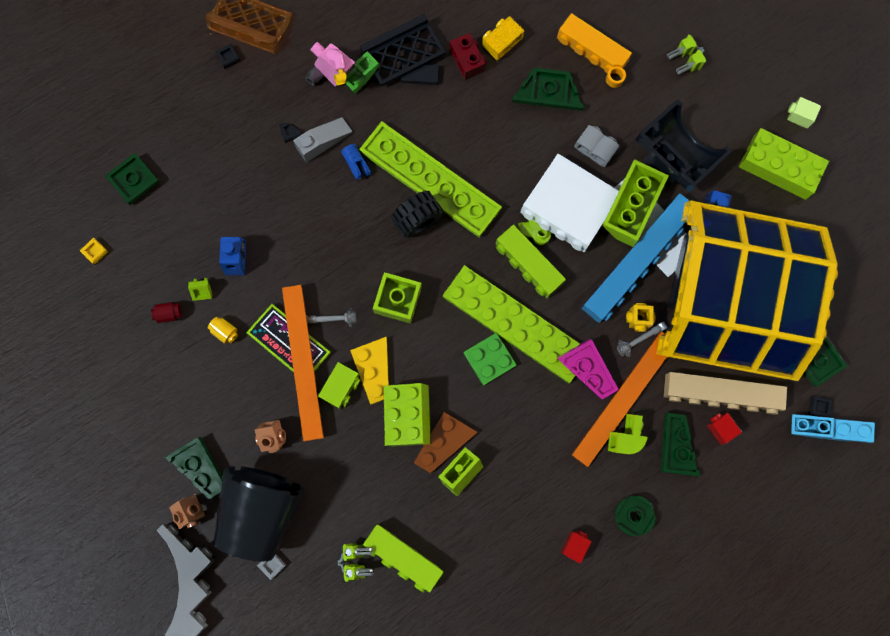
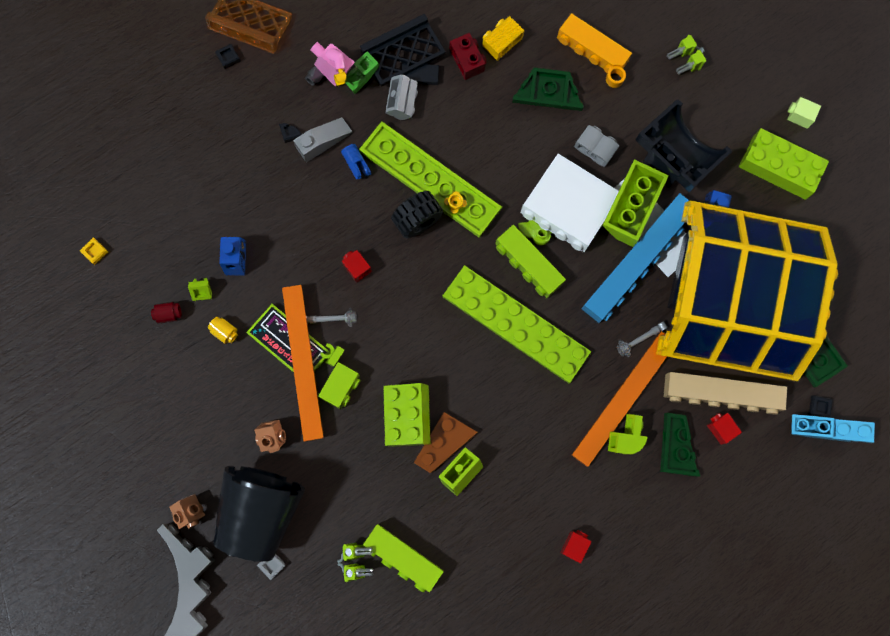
dark green plate [105,153,160,205] -> none
dark green wing [165,437,223,499] -> none
yellow wing [350,337,389,405] -> none
lime brick [373,272,422,324] -> none
bright green plate [463,333,517,386] -> none
dark pink wing [557,339,619,399] -> none
dark green plate [614,496,656,536] -> none
yellow brick [626,303,656,332] -> none
none -> lime tile [320,344,344,367]
none -> red brick [342,250,372,283]
none -> light grey brick [385,74,418,120]
none -> yellow plate [444,191,467,214]

